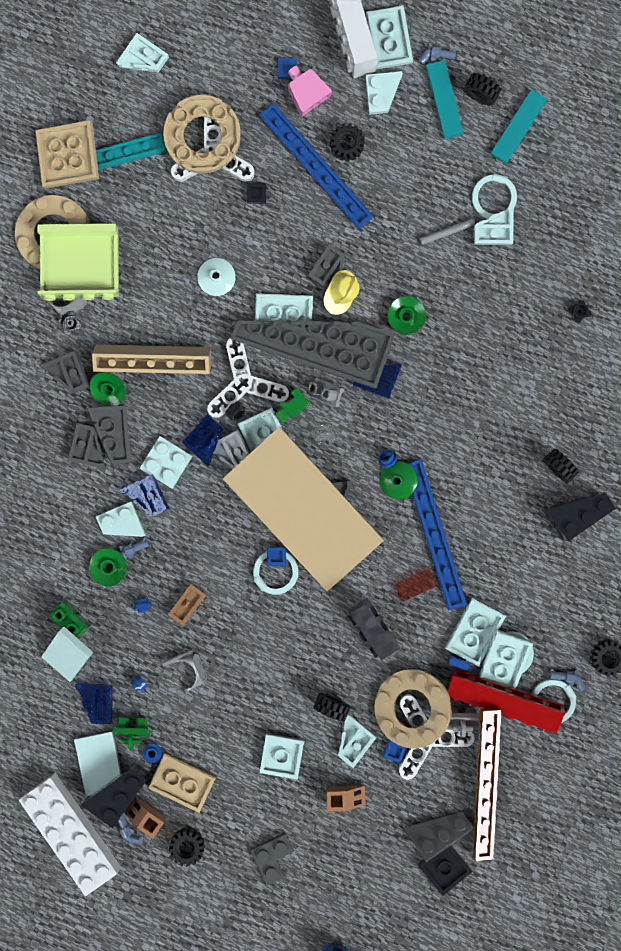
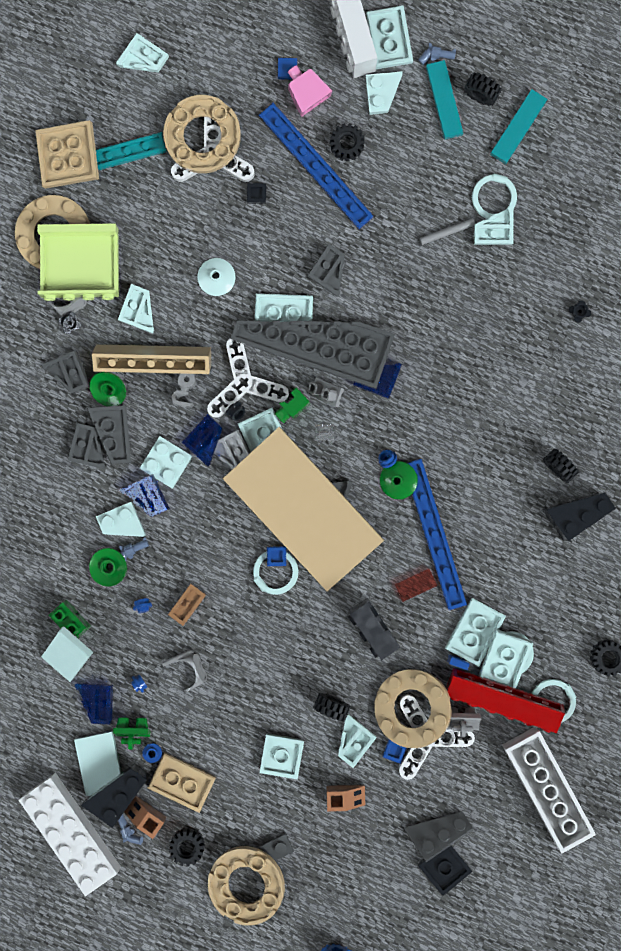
light yellow piece [324,270,360,315] -> none
green dish [388,296,426,335] -> none
plate [472,708,501,861] -> none
sand blue piece [550,669,587,692] -> none
none -> light aqua wing [118,284,154,334]
none -> light grey leg [172,373,196,408]
none -> tan plate [208,846,285,925]
none -> white brick [502,727,596,853]

